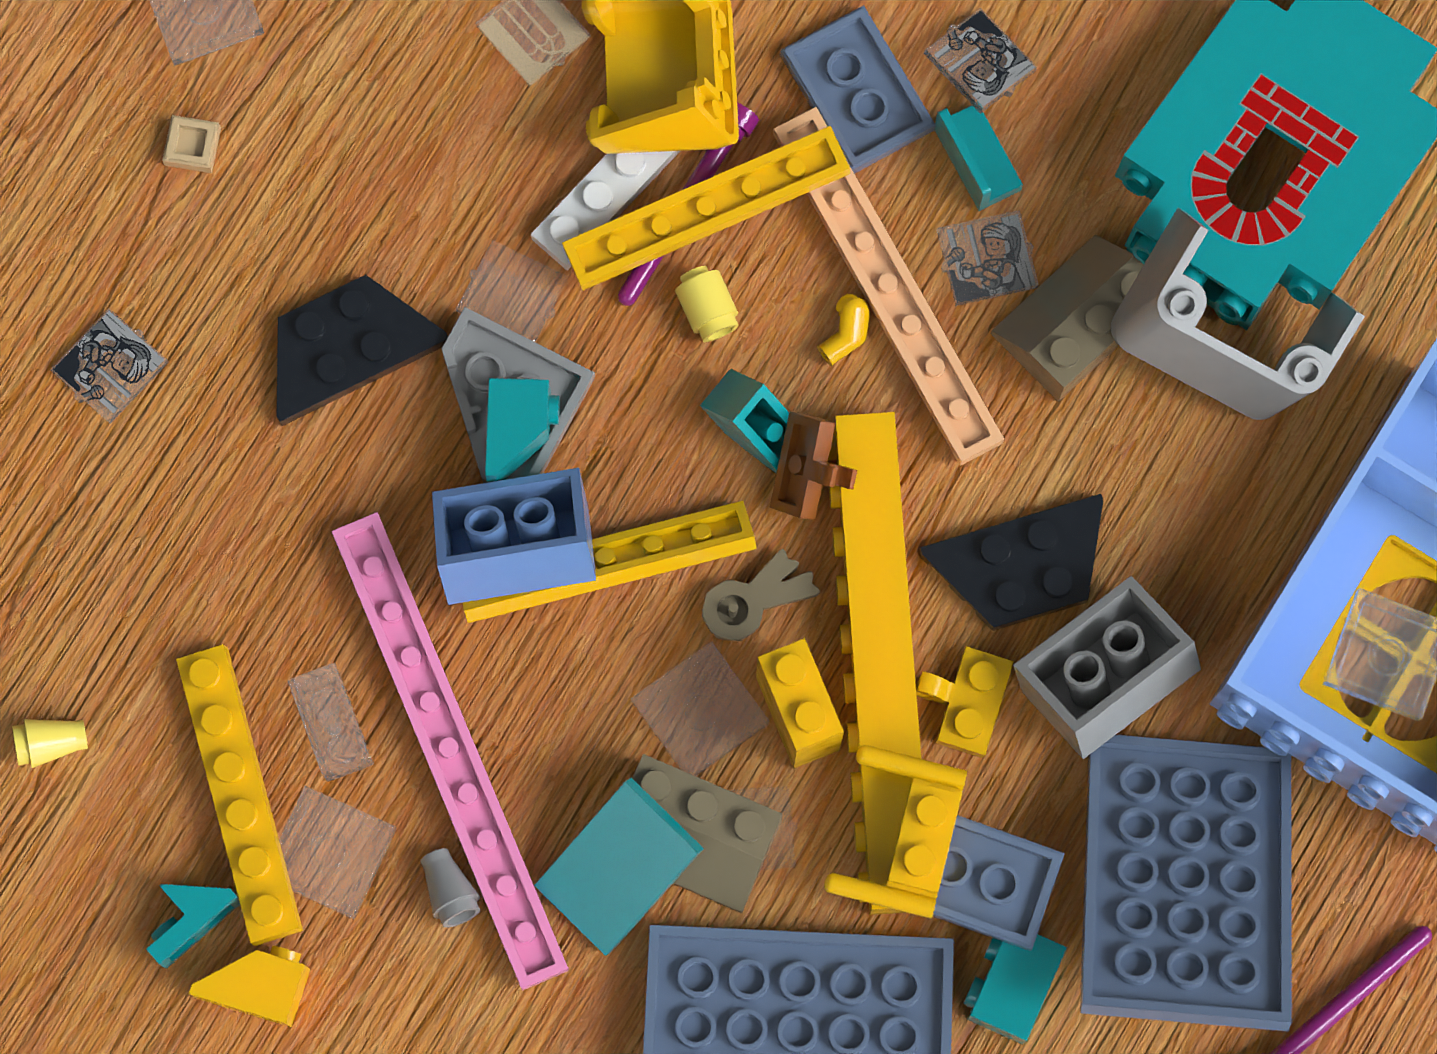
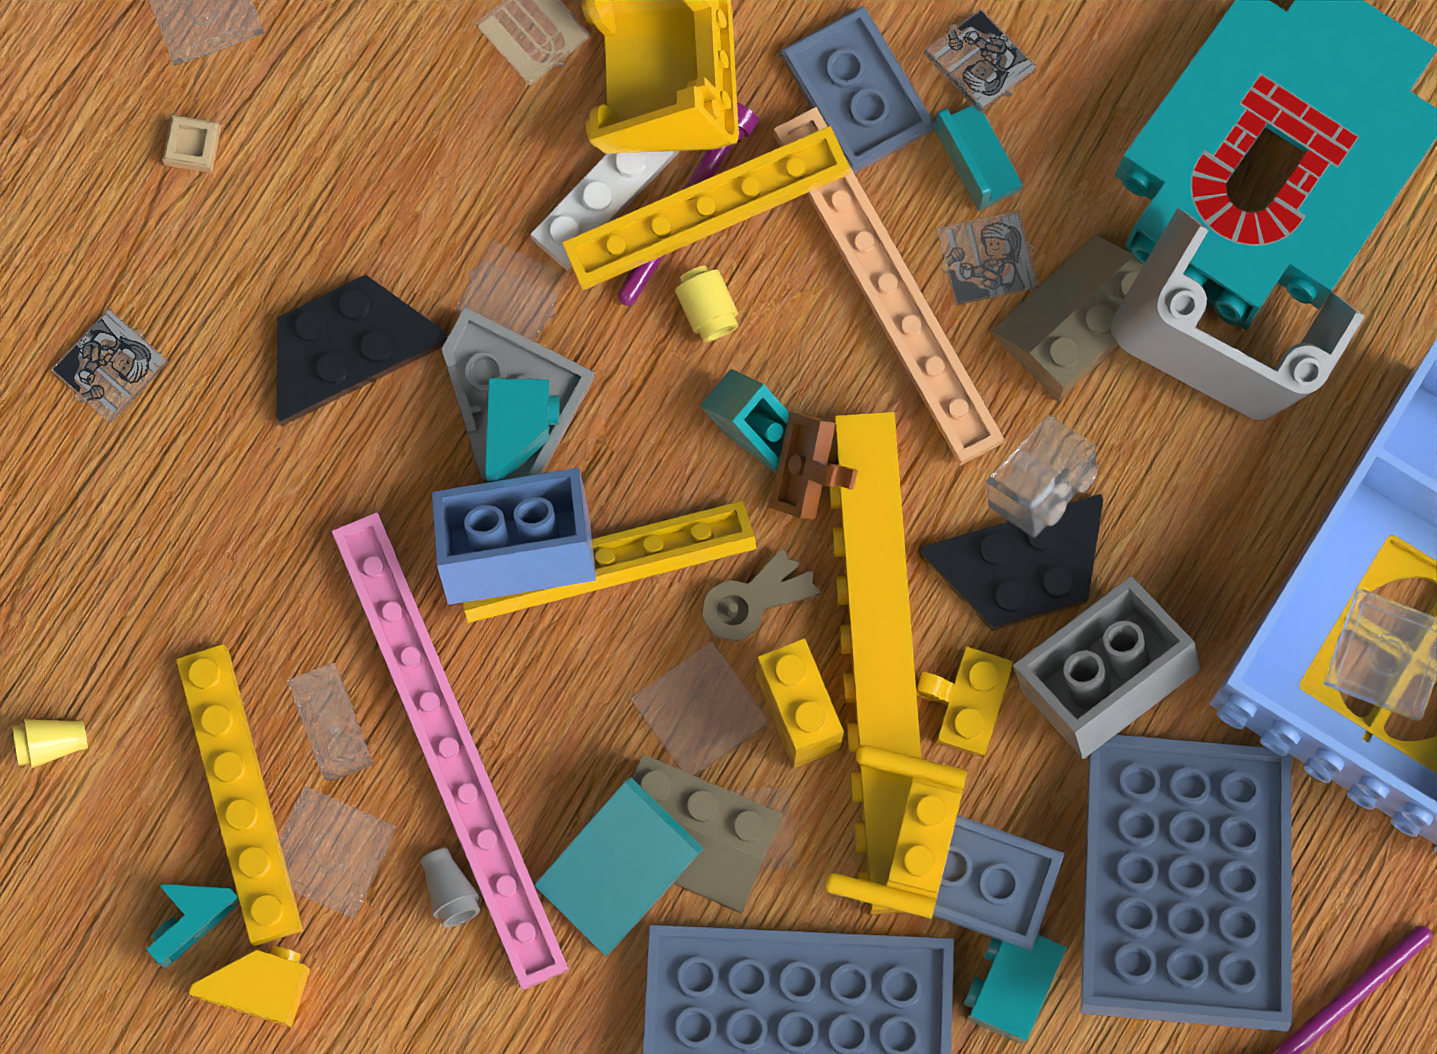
yellow arm [817,294,870,366] -> none
none -> clear brick [986,415,1098,538]

